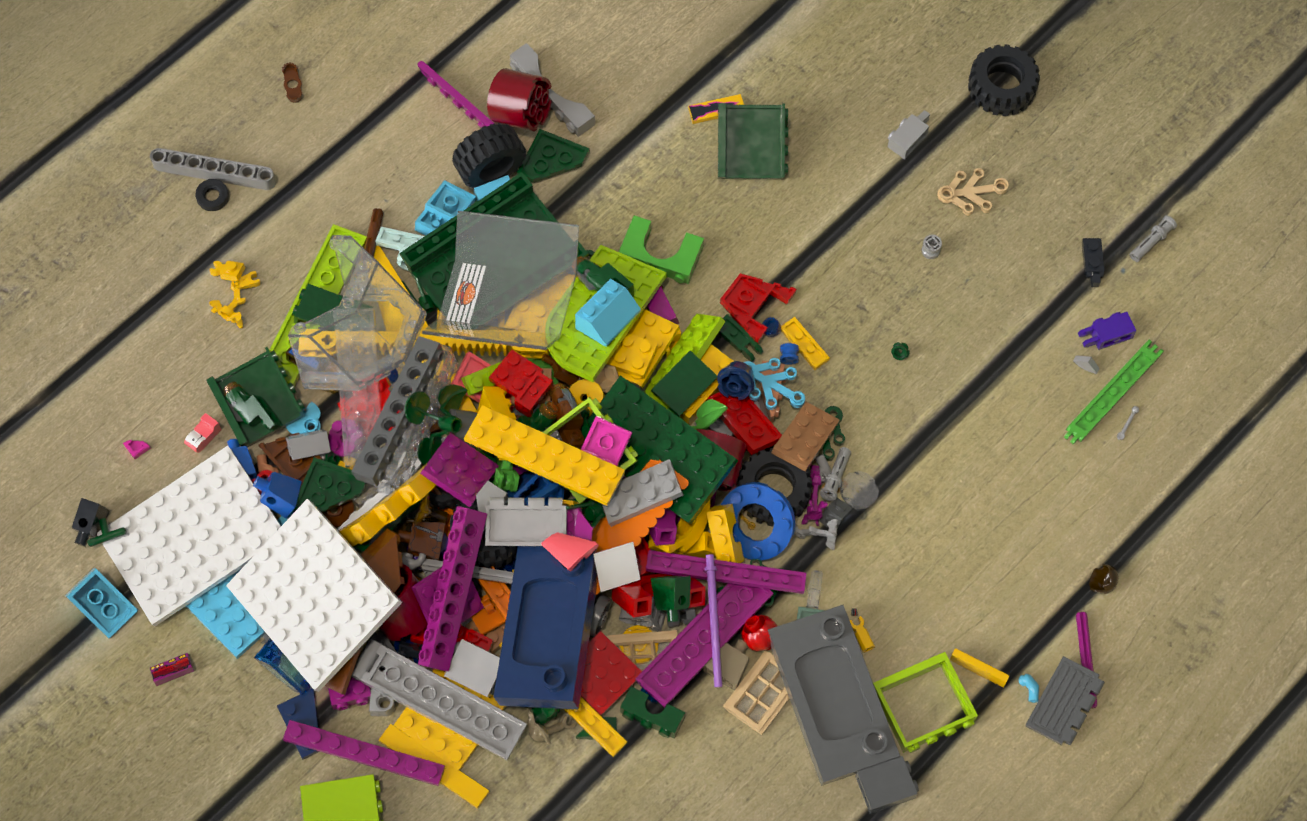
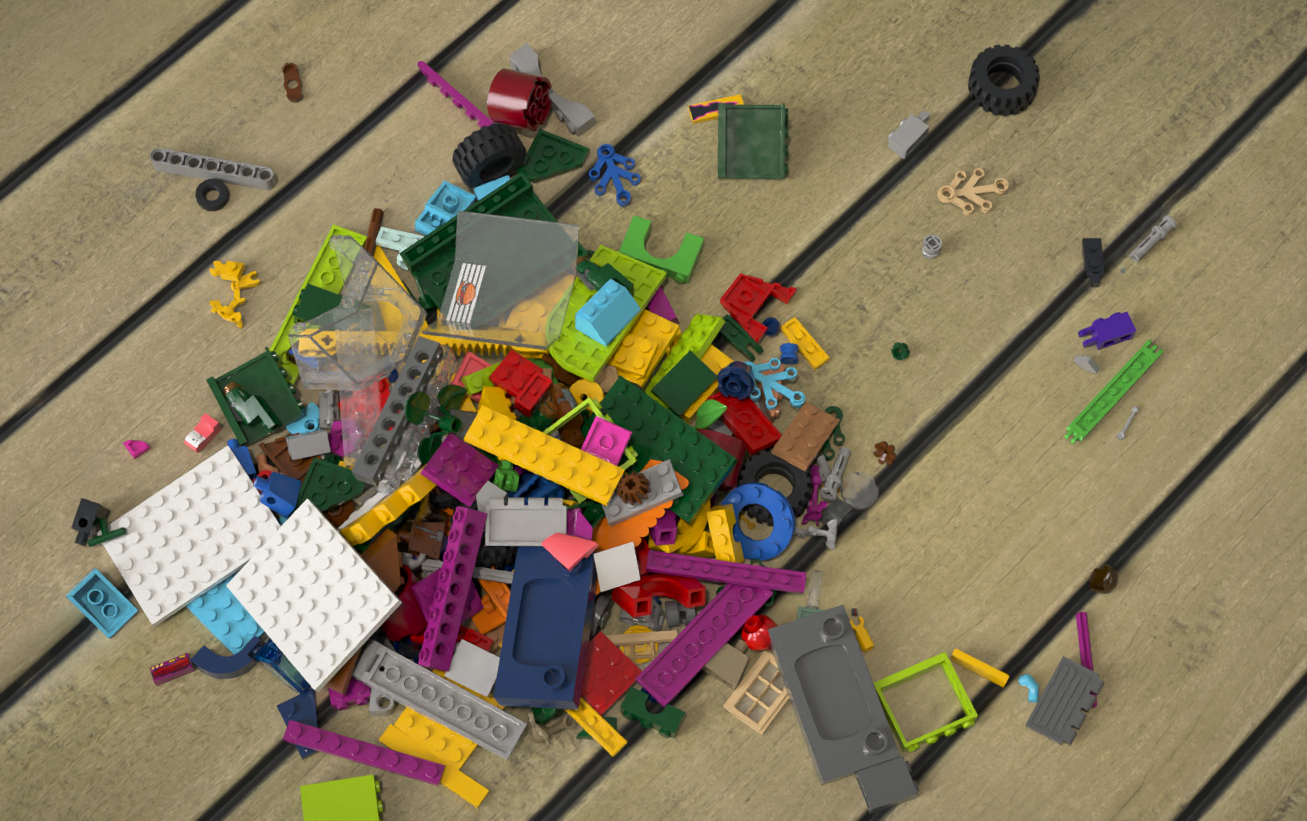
dark green torso [651,576,691,622] -> none
medium lavender bar [705,554,722,687] -> none
none -> dark blue arch [190,635,264,679]
none -> light grey hinge [319,388,339,429]
none -> blue plant [589,144,641,206]
none -> reddish brown gear [617,470,651,506]
none -> reddish brown plant [873,441,896,465]

